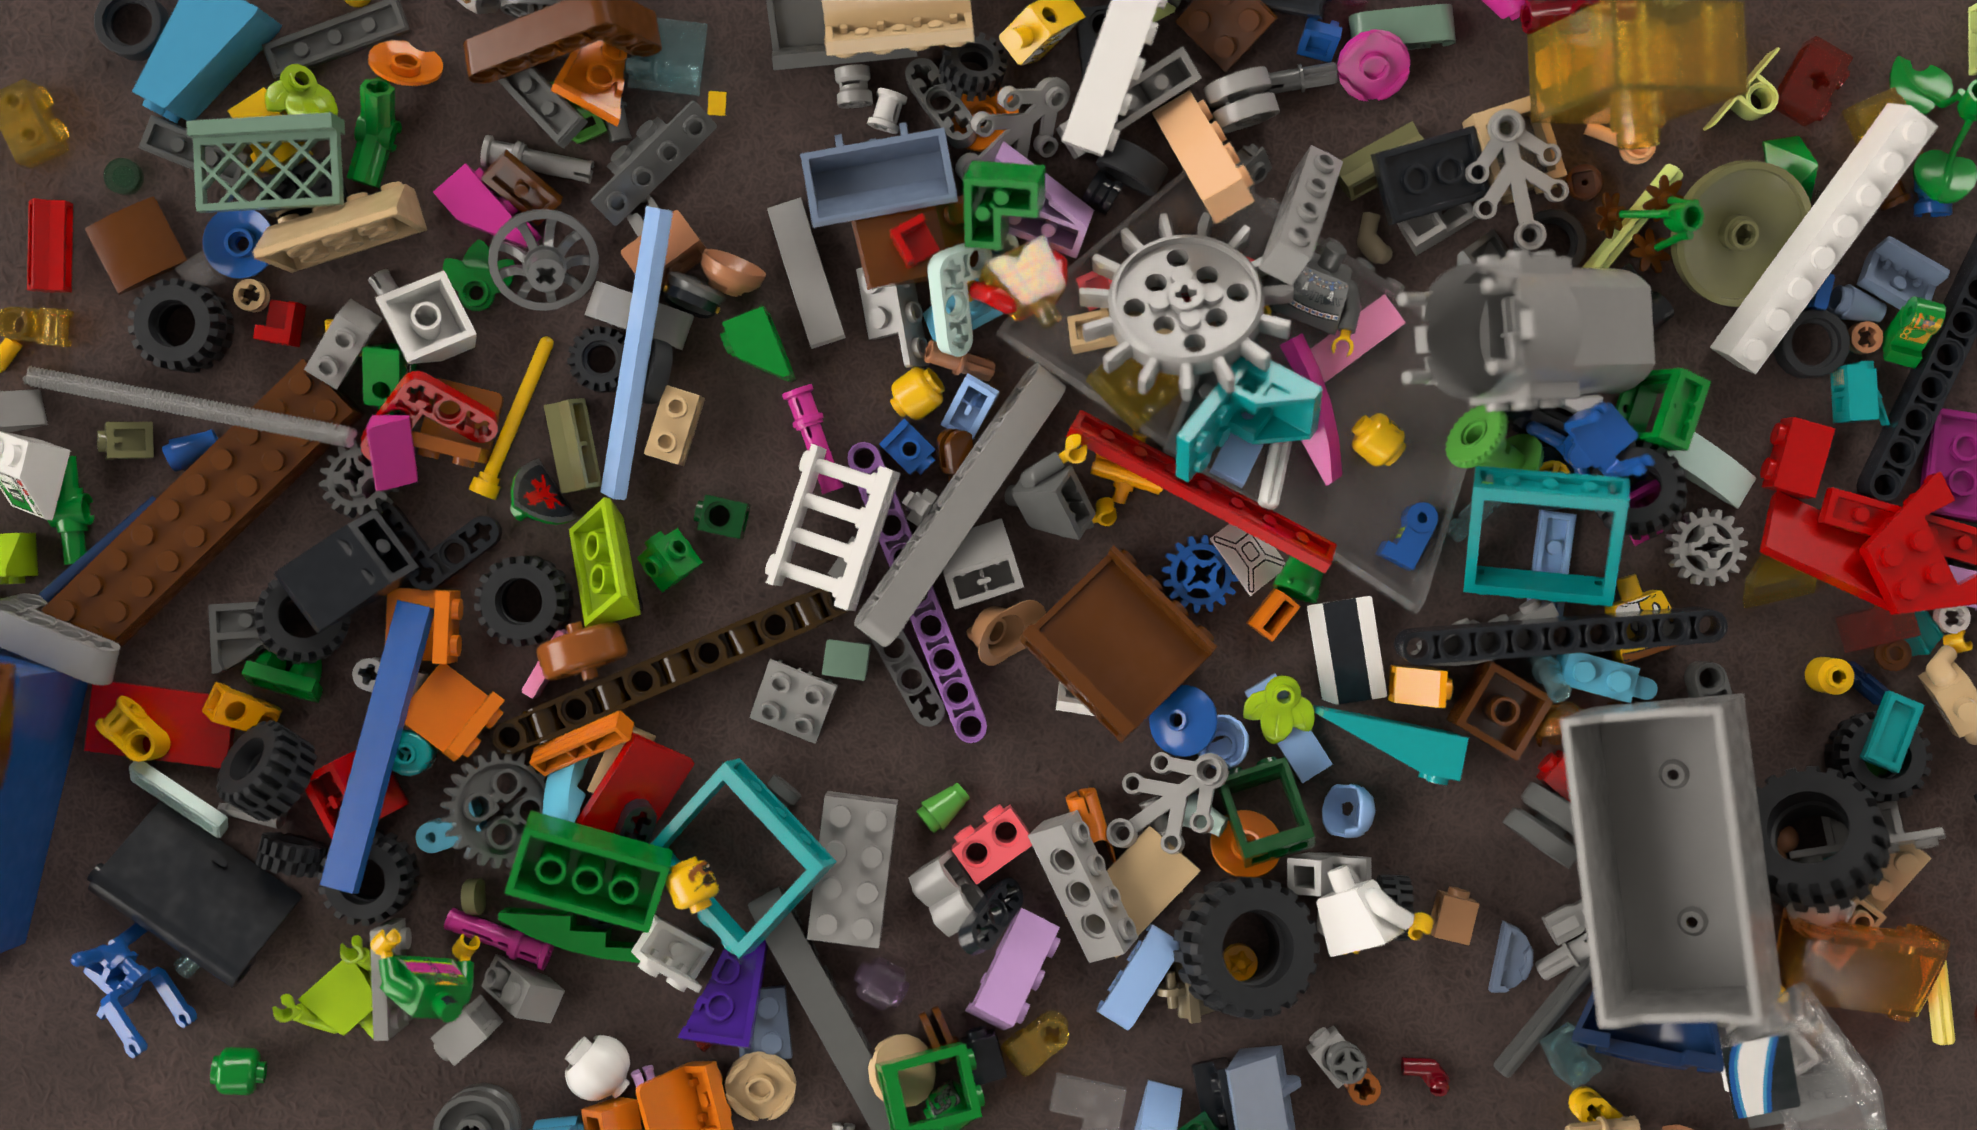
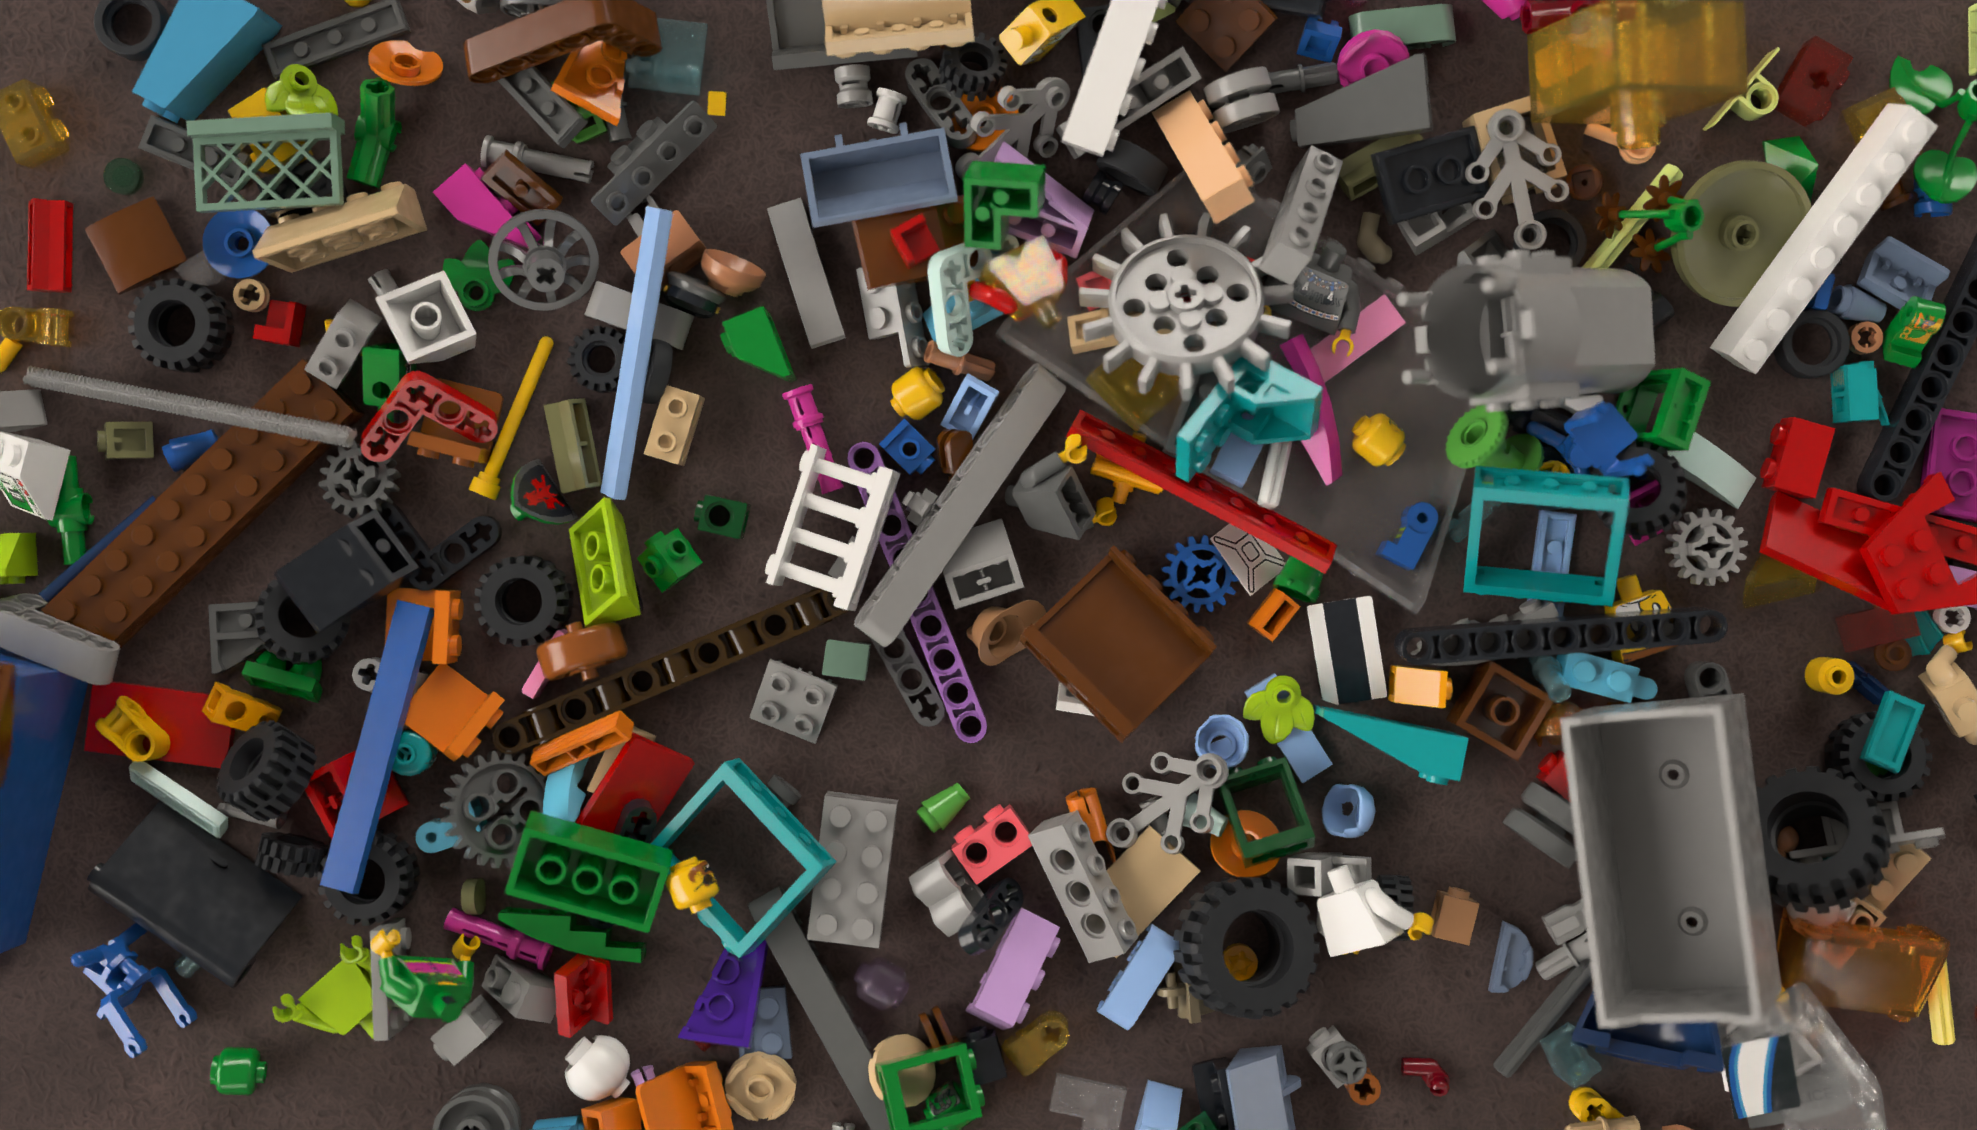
dark pink slope [367,415,418,491] -> none
white bracket [631,915,714,993] -> none
blue dish [1149,685,1218,757] -> none
none -> red bracket [554,953,613,1038]
none -> dark grey slope [1290,53,1433,149]

